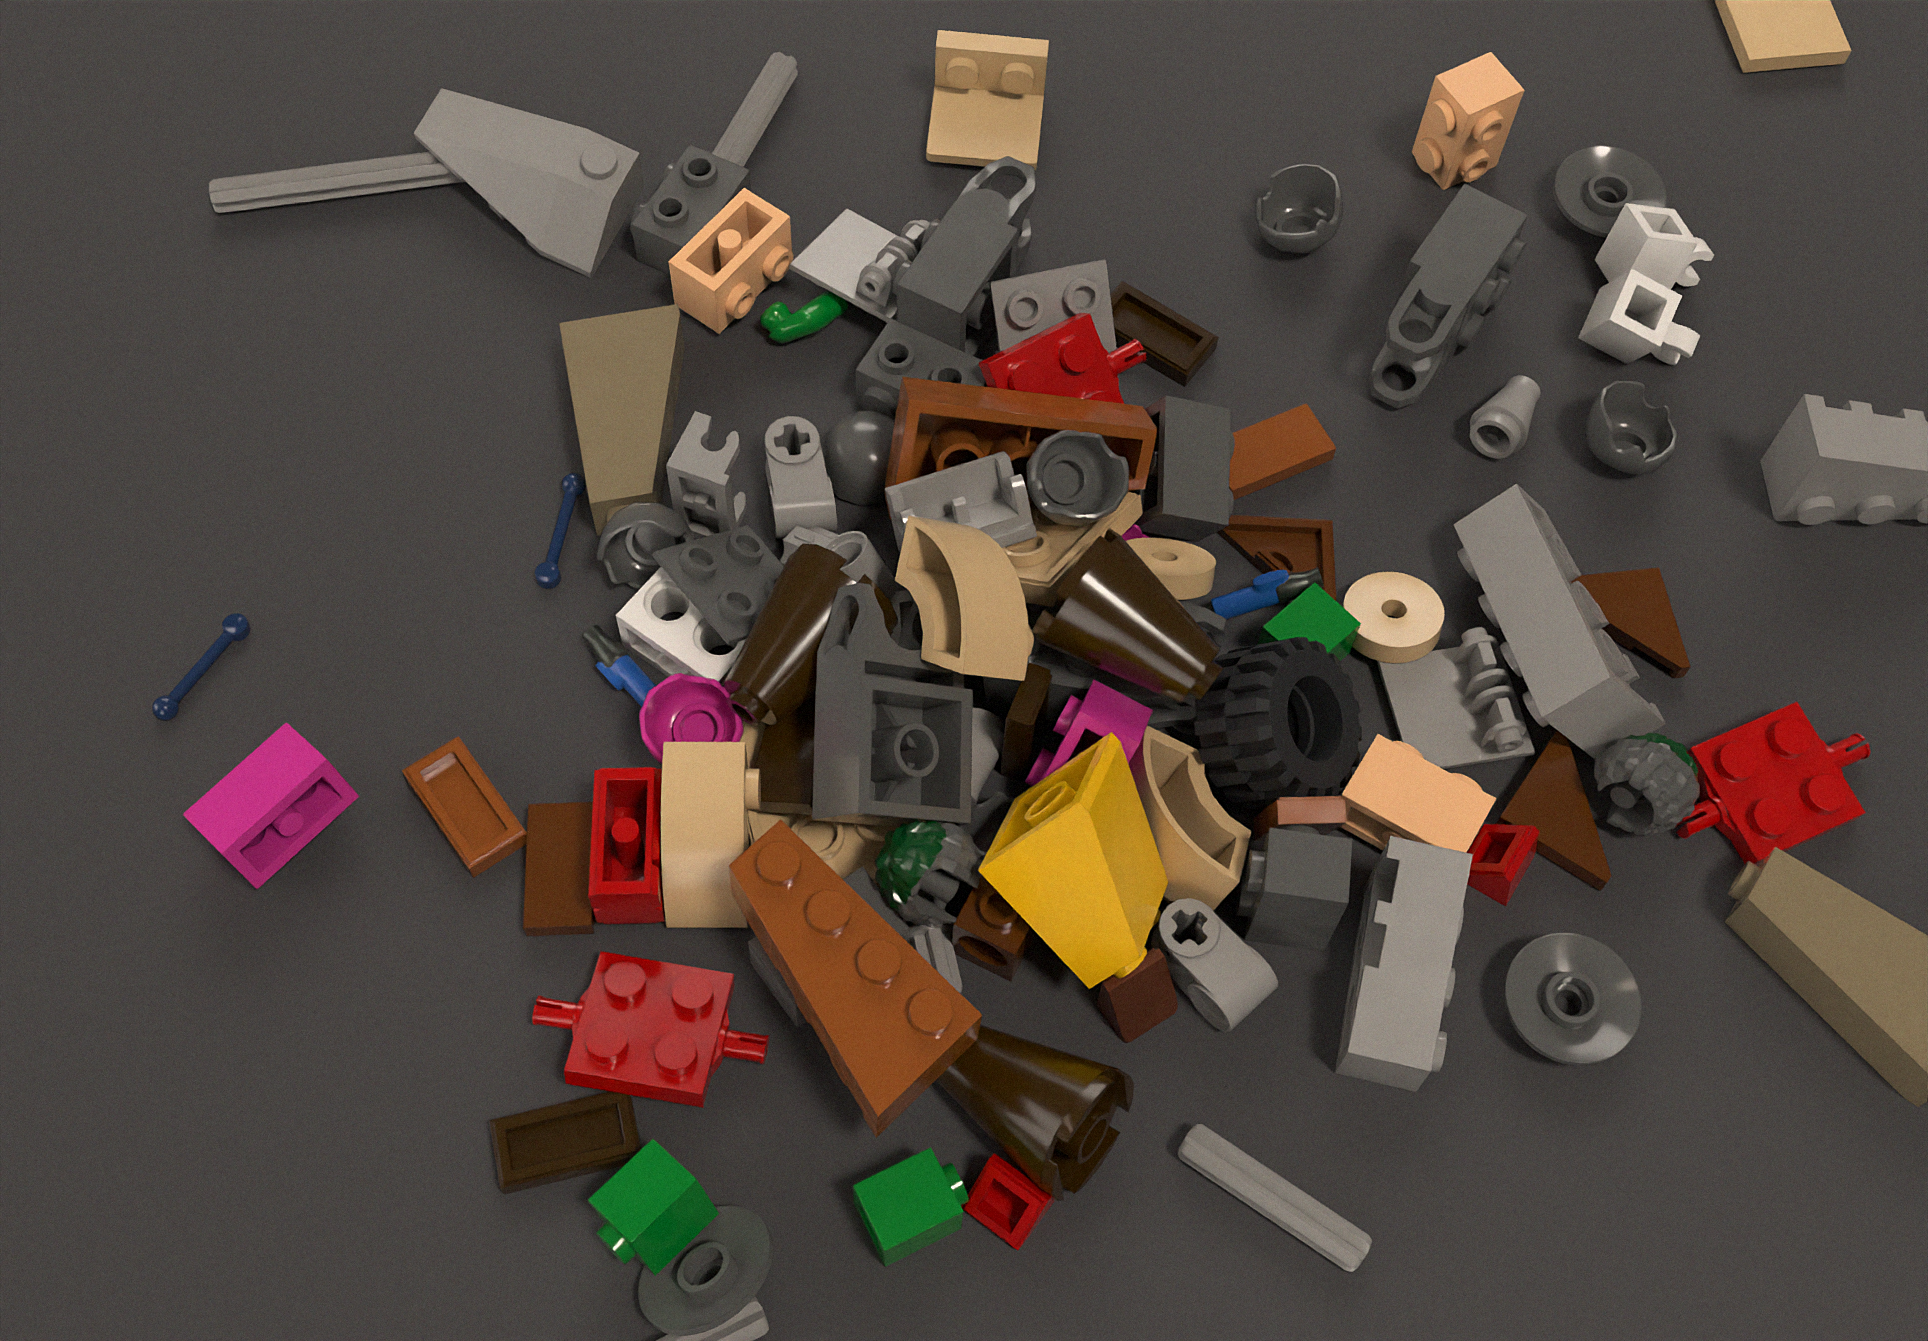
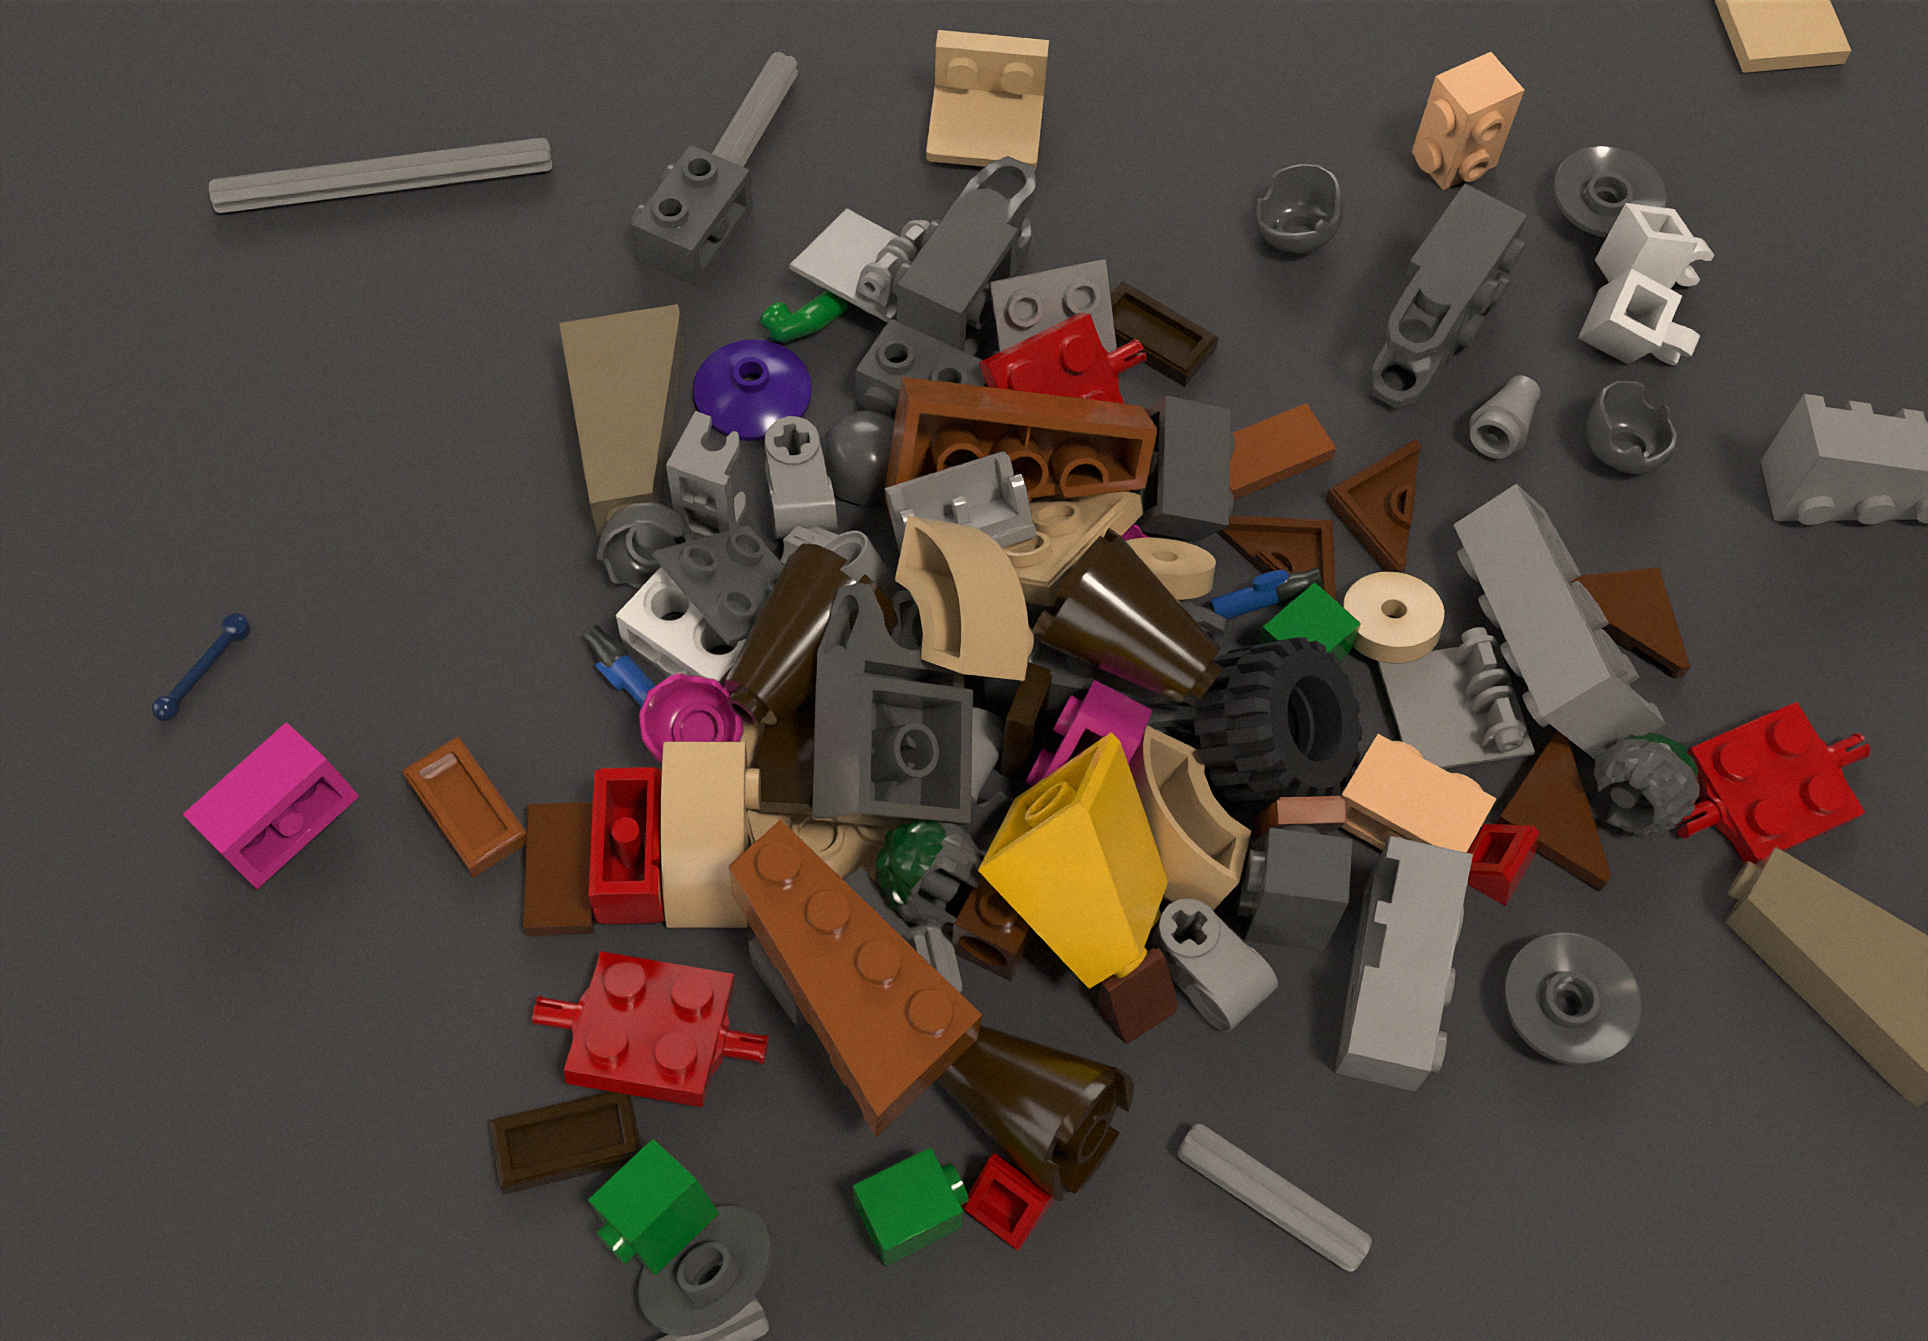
light grey wedge [414,88,644,279] -> none
dark blue hinge [535,473,586,589] -> none
light nougat brick [668,188,793,334] -> none
dark grey hair [1027,430,1129,527] -> none
none -> dark purple dish [693,339,812,441]
none -> reddish brown tile [1325,439,1421,573]

